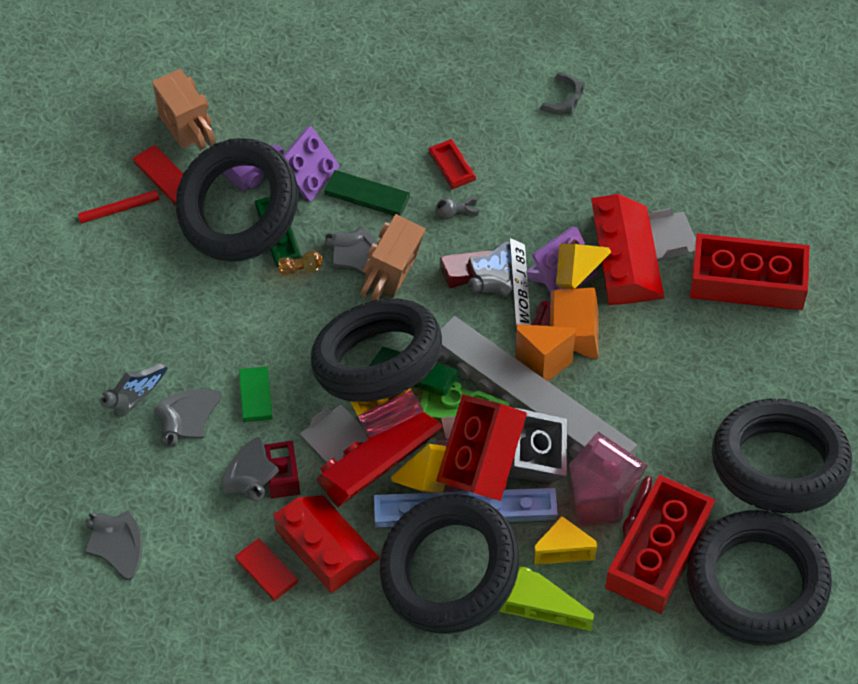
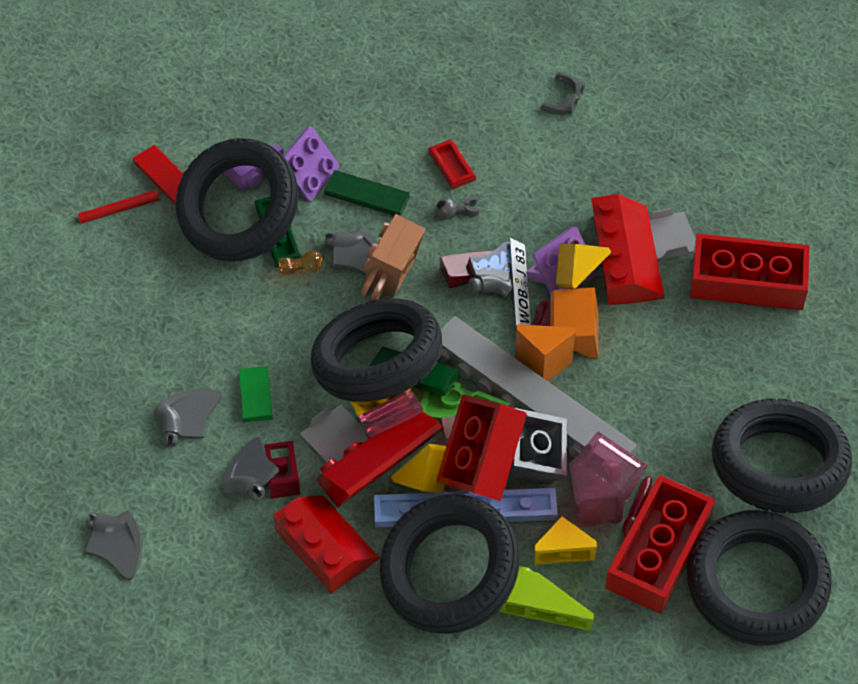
dark grey arm [99,363,168,417] -> none
nougat brick [152,68,216,151] -> none
red tile [235,538,298,601] -> none

